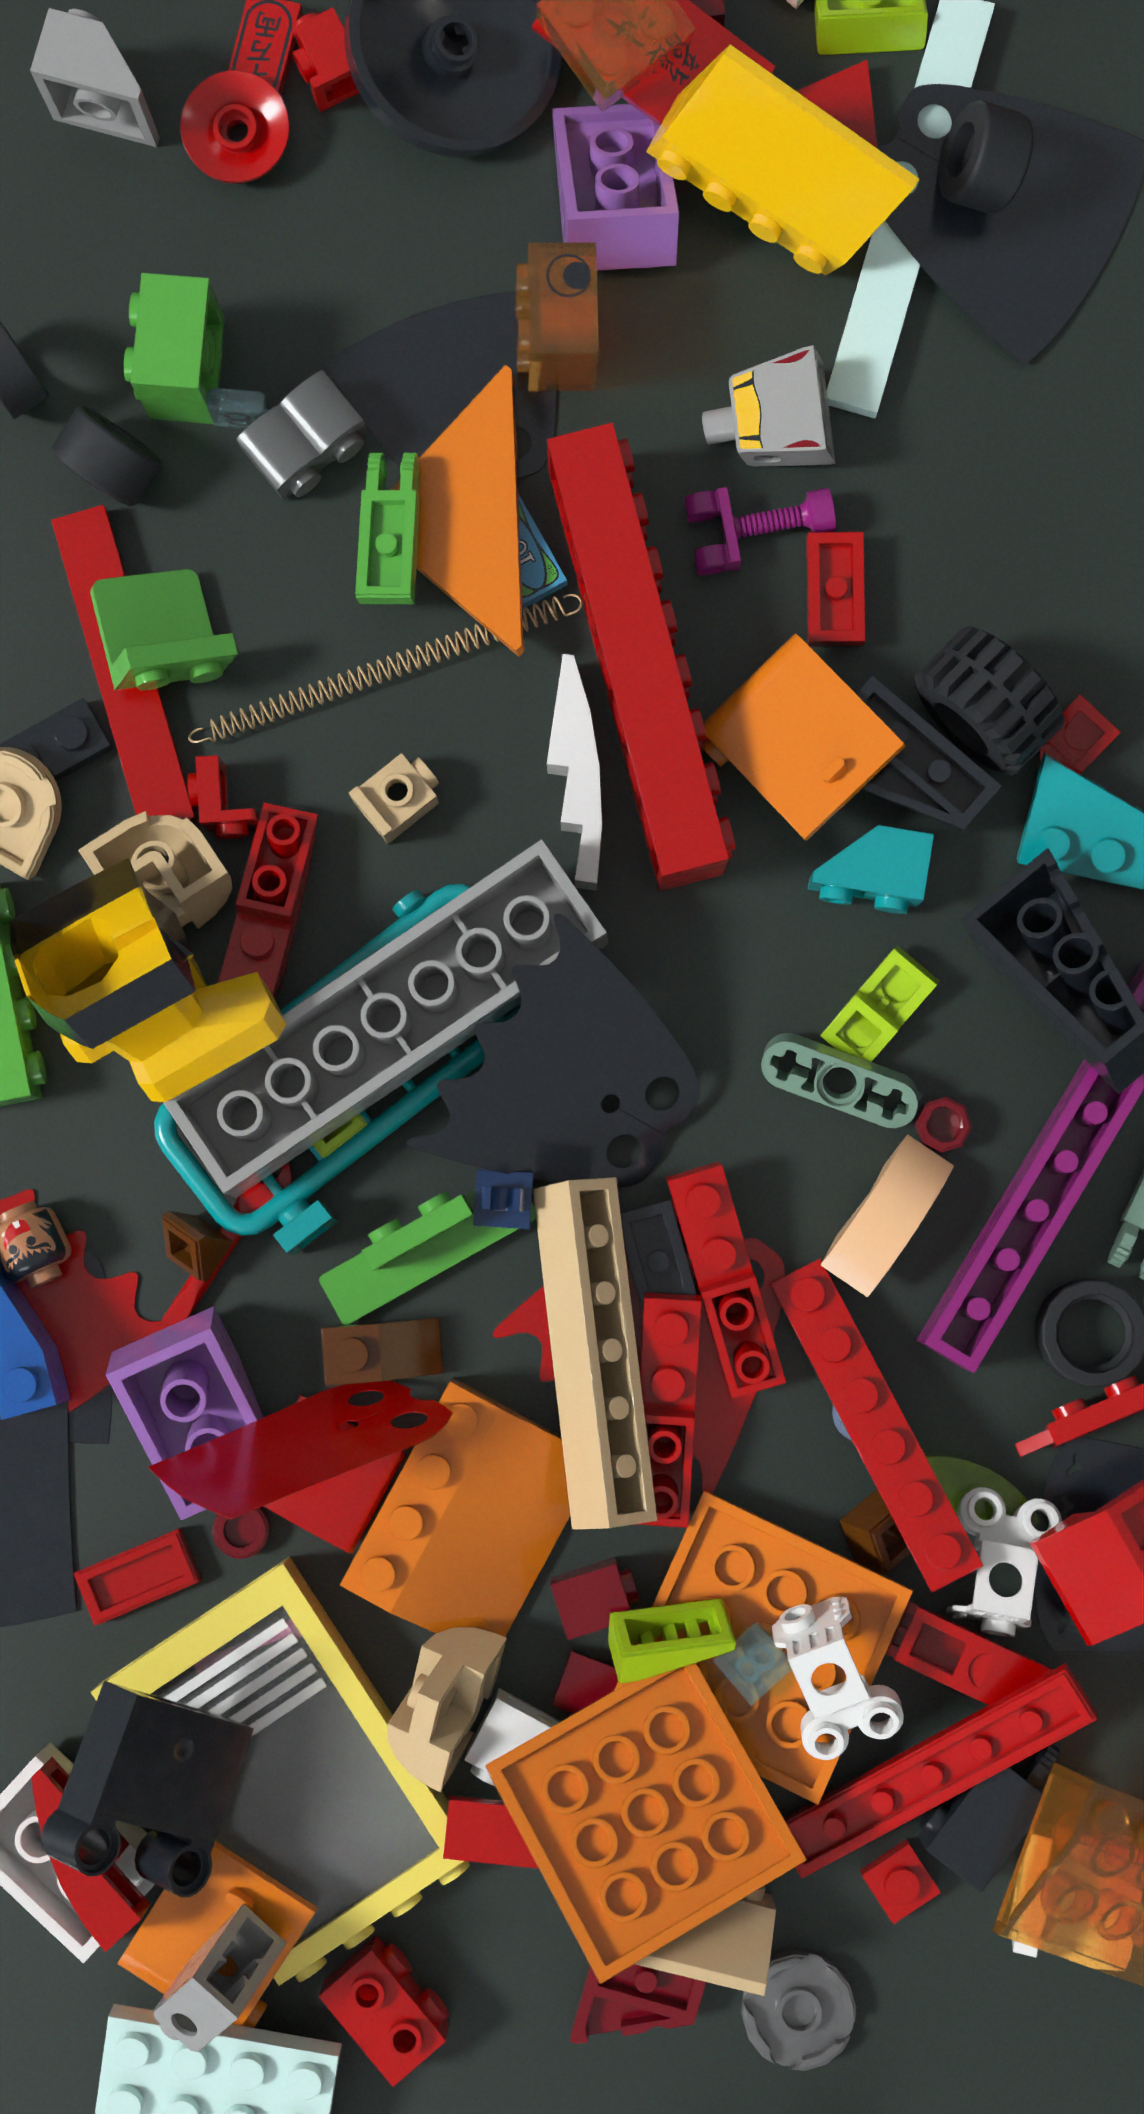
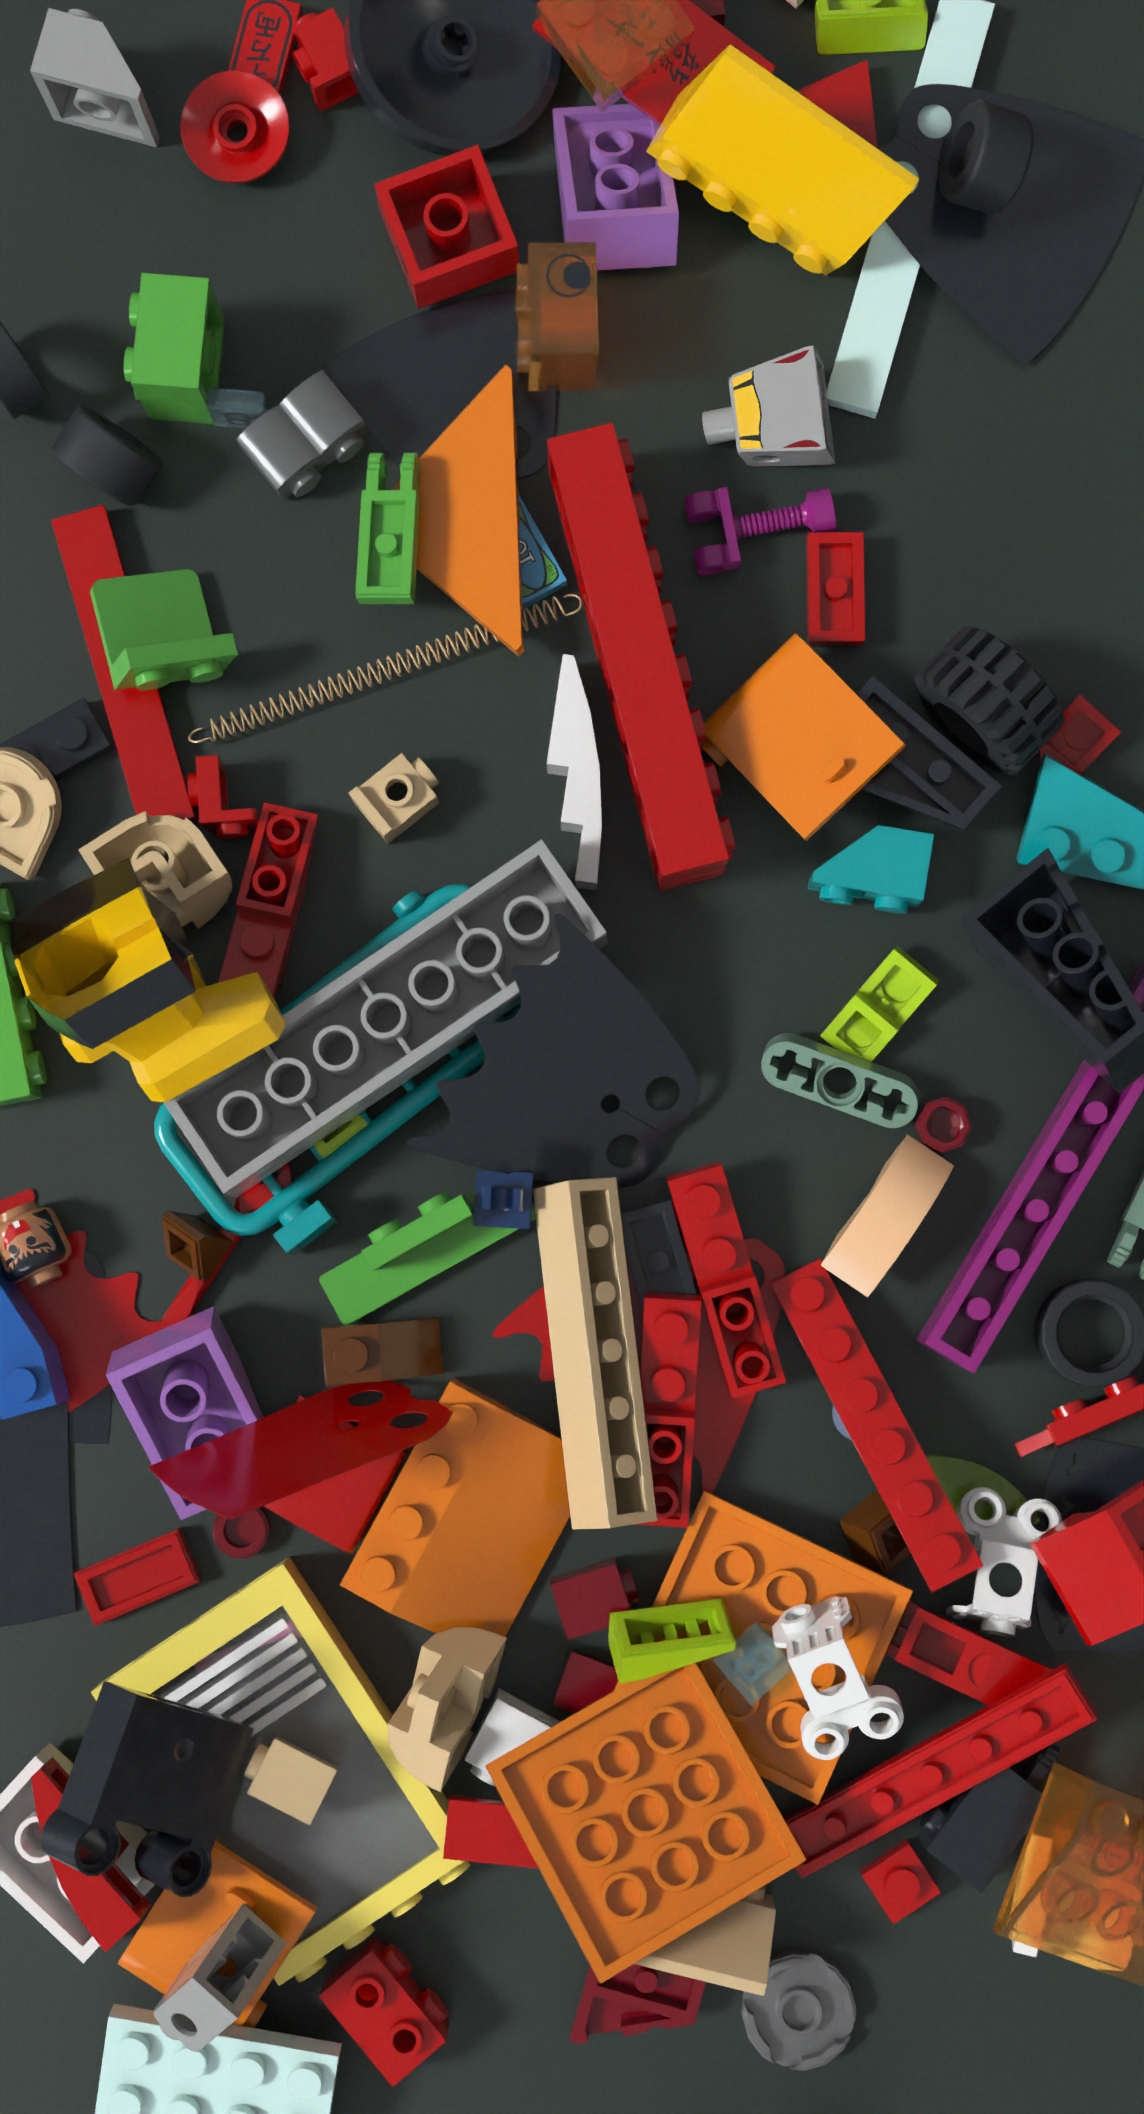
none -> tan brick [244,1737,339,1825]
none -> red brick [374,144,520,309]

